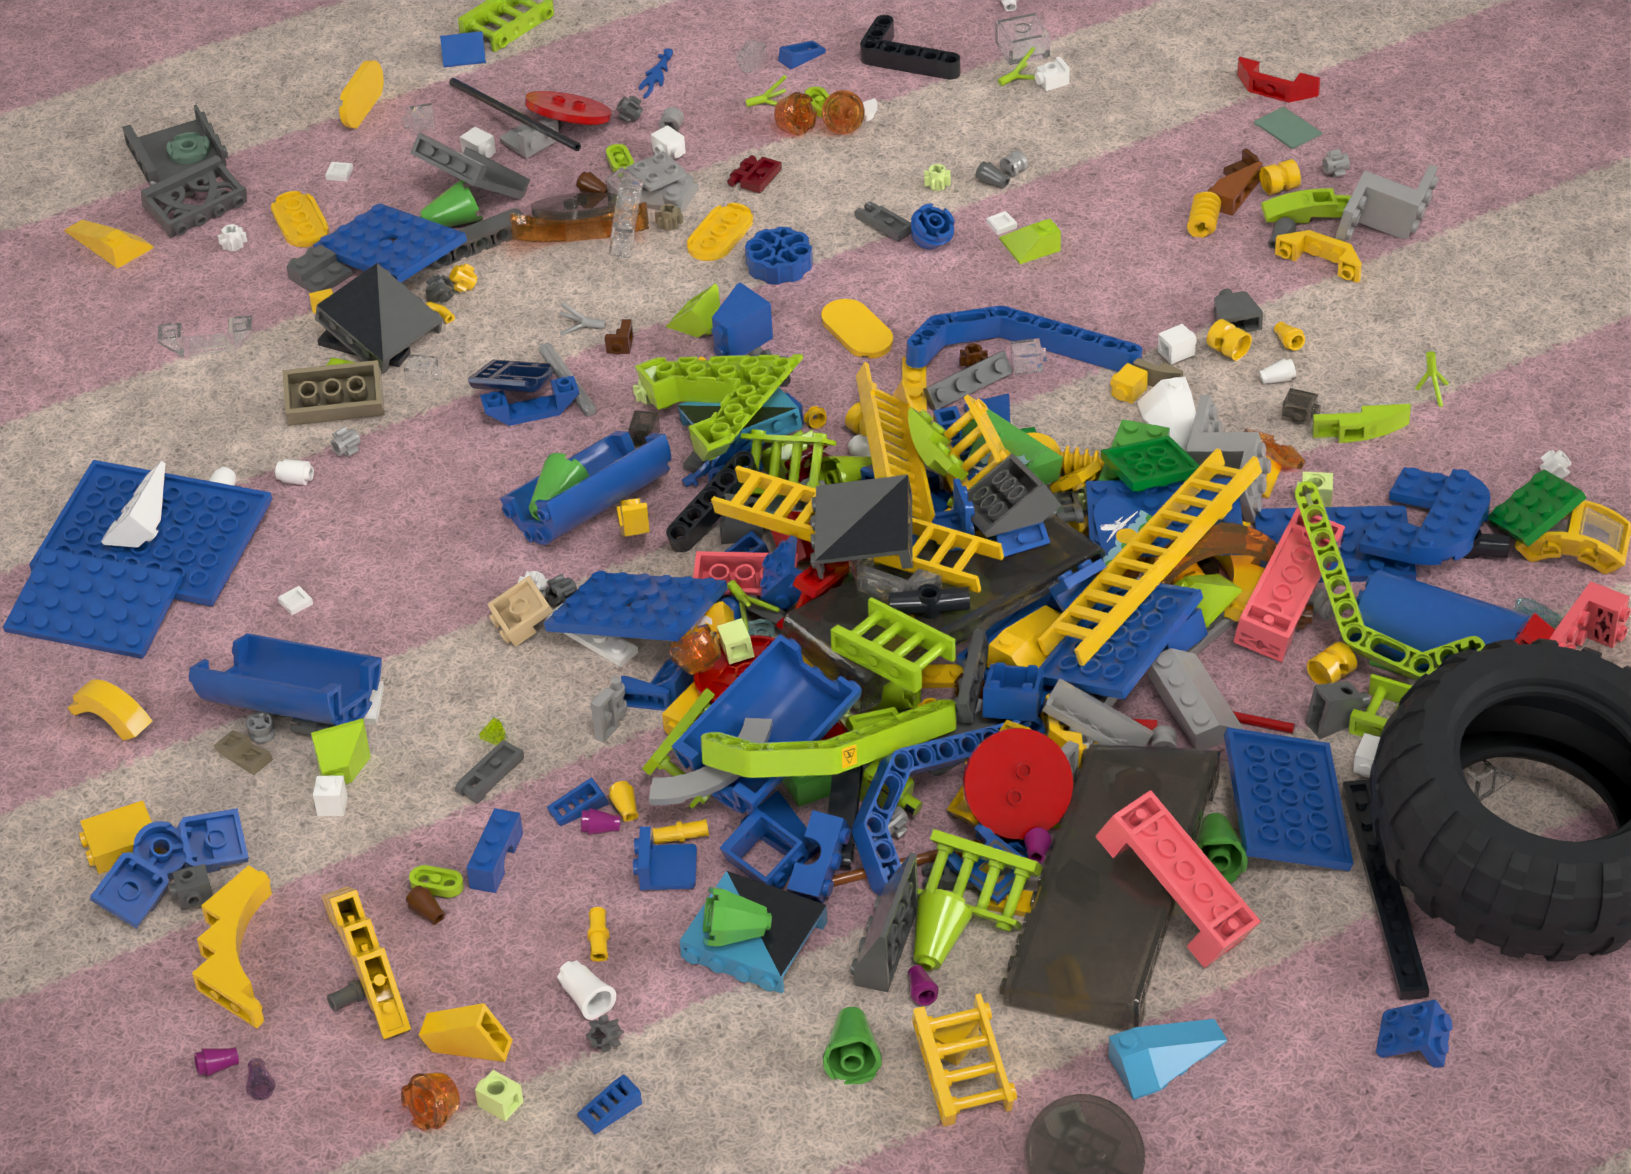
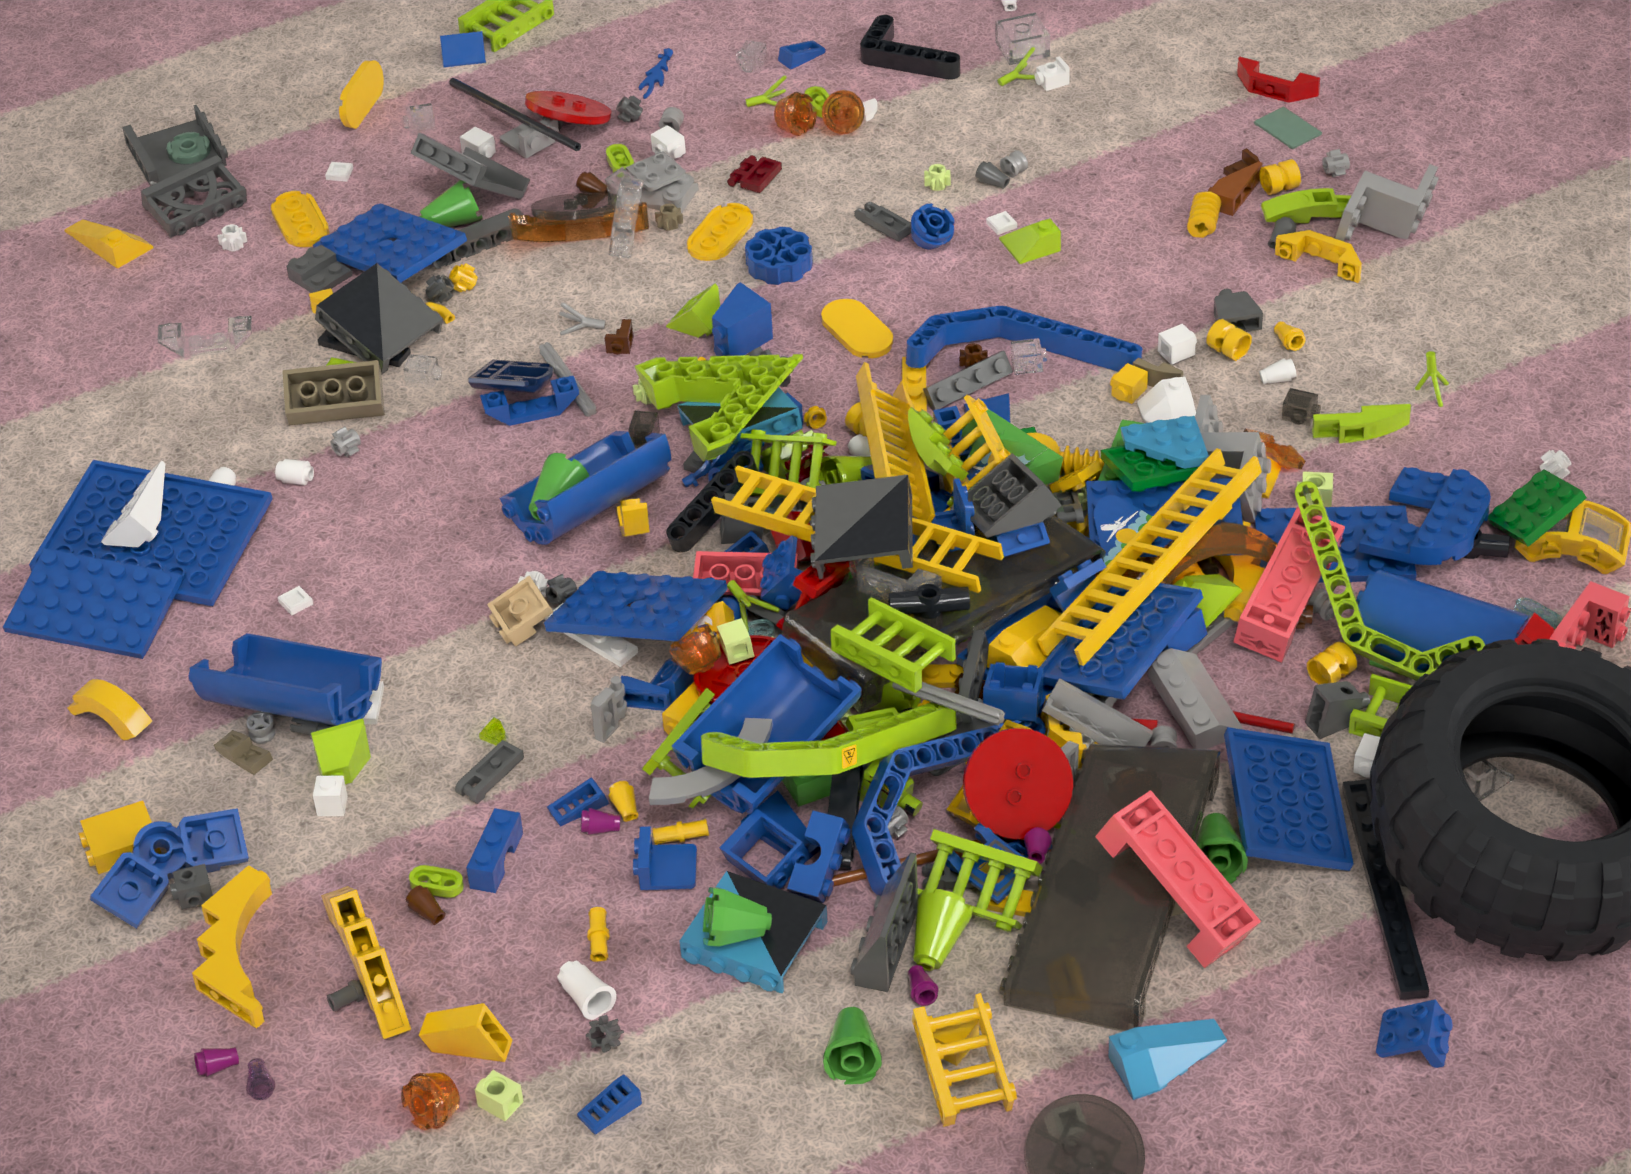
none -> light grey axle [892,682,1005,725]
none -> dark azure plate [1121,416,1209,469]

